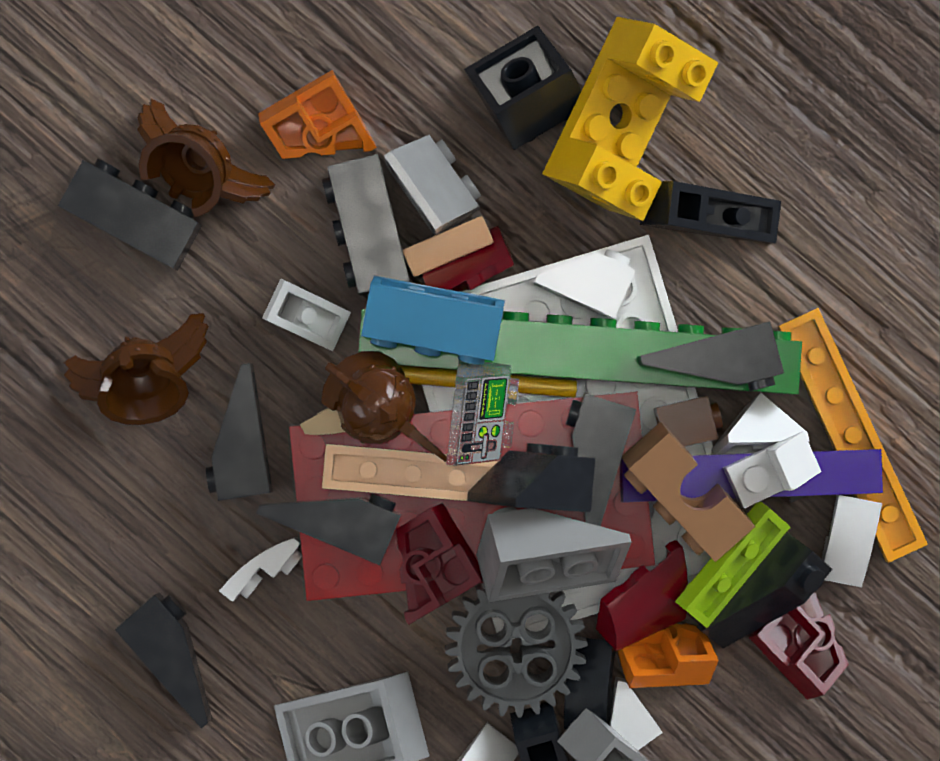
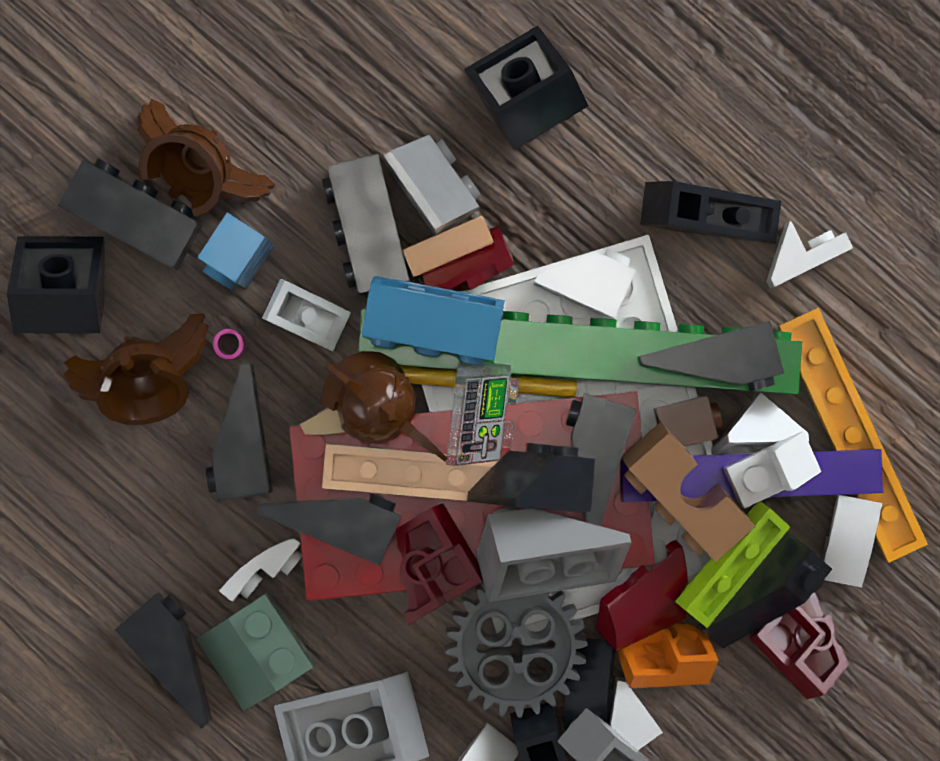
orange slope [258,70,377,159] -> none
yellow plate [542,17,718,221] -> none
none -> black slope [7,236,105,334]
none -> sand green slope [196,591,316,711]
none -> dark azure brick [197,212,274,290]
none -> dark pink hinge [213,329,247,360]
none -> white slope [766,221,853,289]

